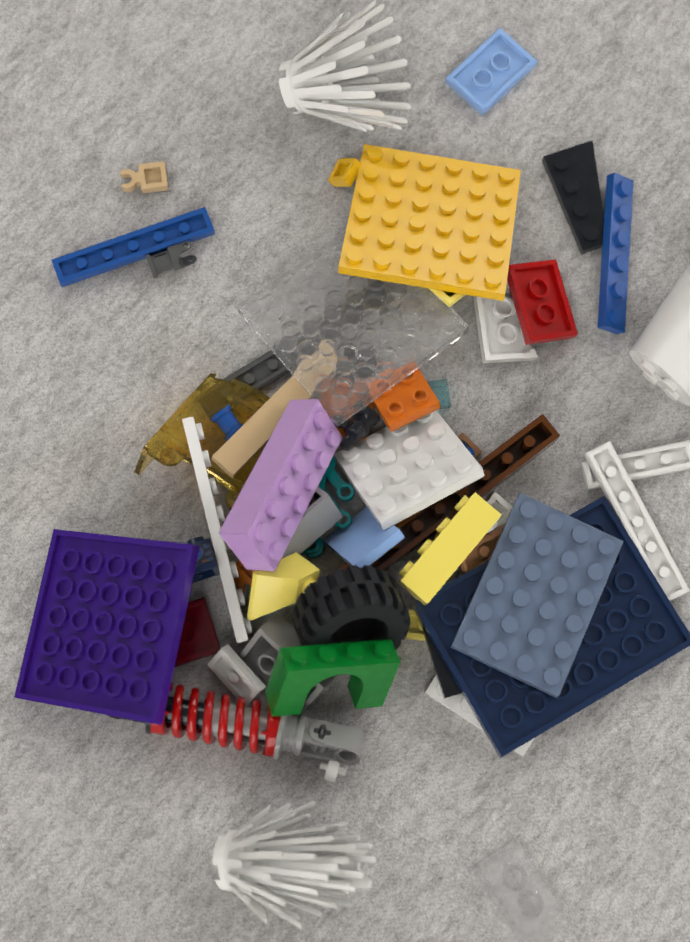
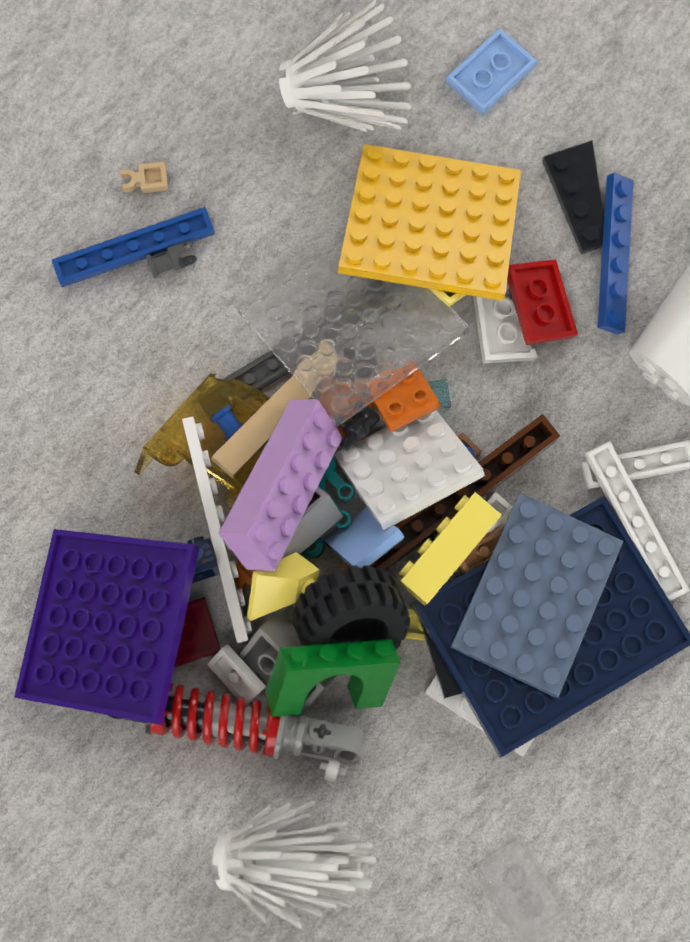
yellow plate [327,158,362,187] -> none

